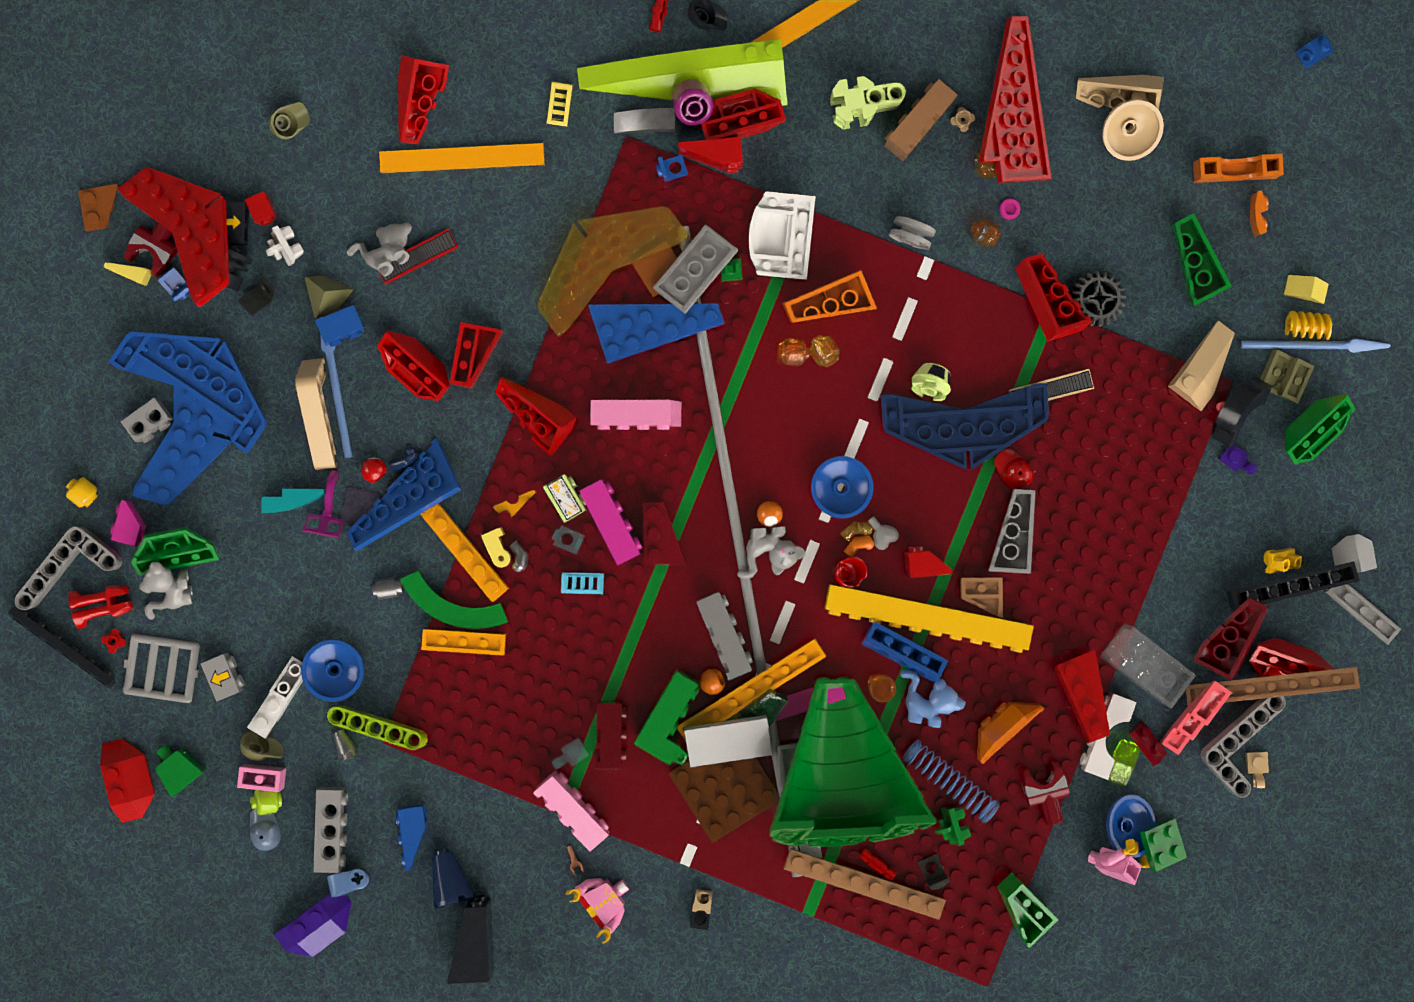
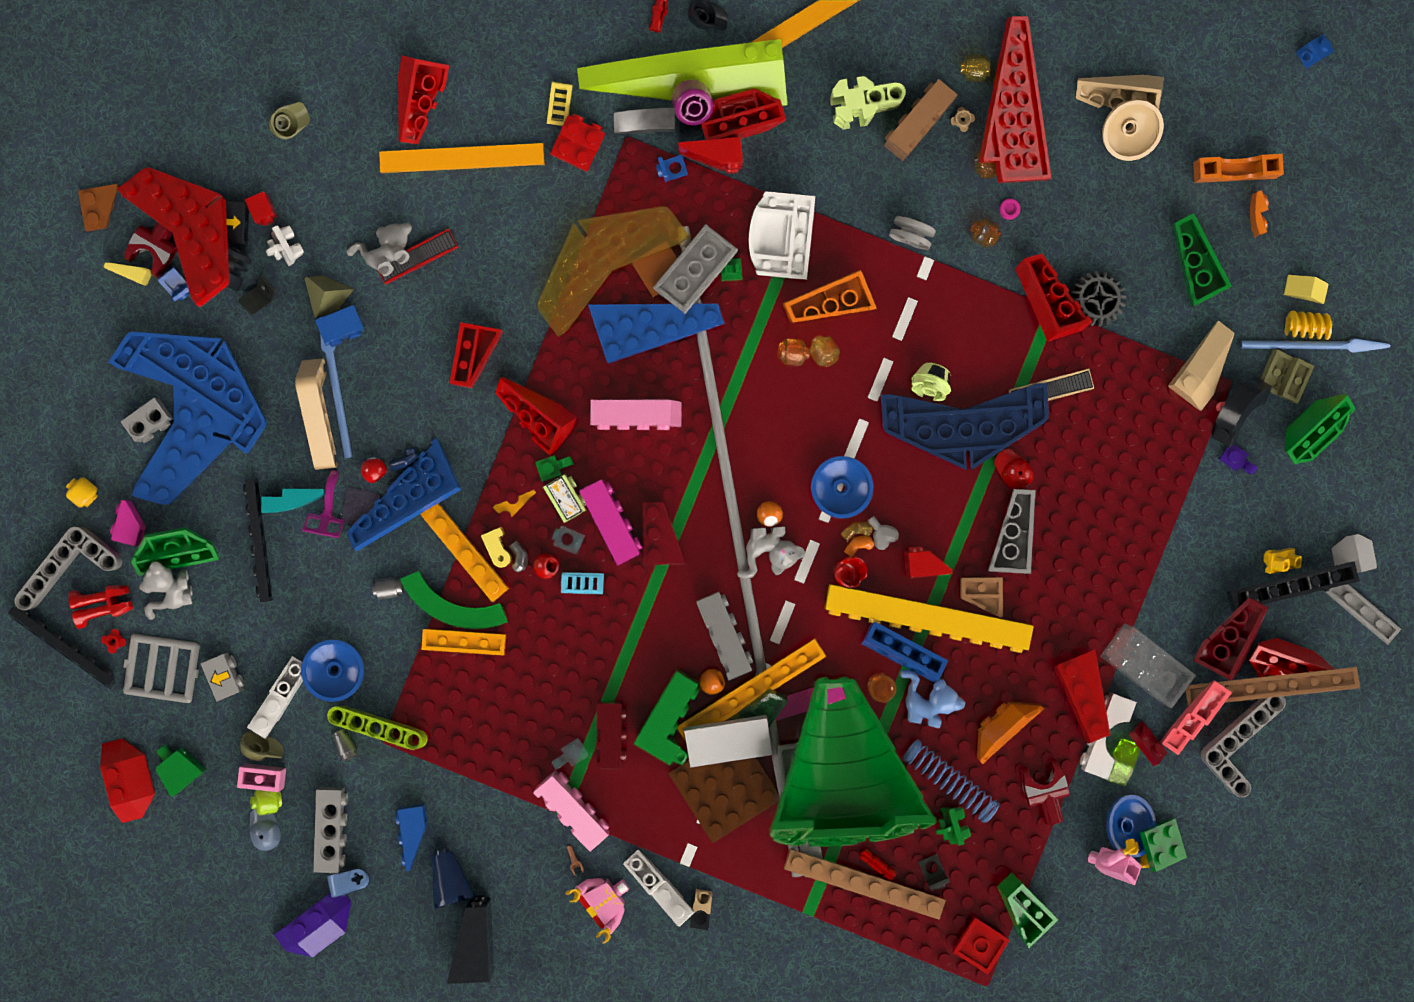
red wedge [377,331,450,401] -> none
tan plate [1245,752,1269,788] -> none
none -> black plate [243,478,273,602]
none -> red piece [533,553,559,579]
none -> green plate [535,455,574,482]
none -> red plate [550,114,605,172]
none -> white slope [623,850,695,927]
none -> red plate [952,916,1010,974]
none -> clear yellow head [961,54,990,82]

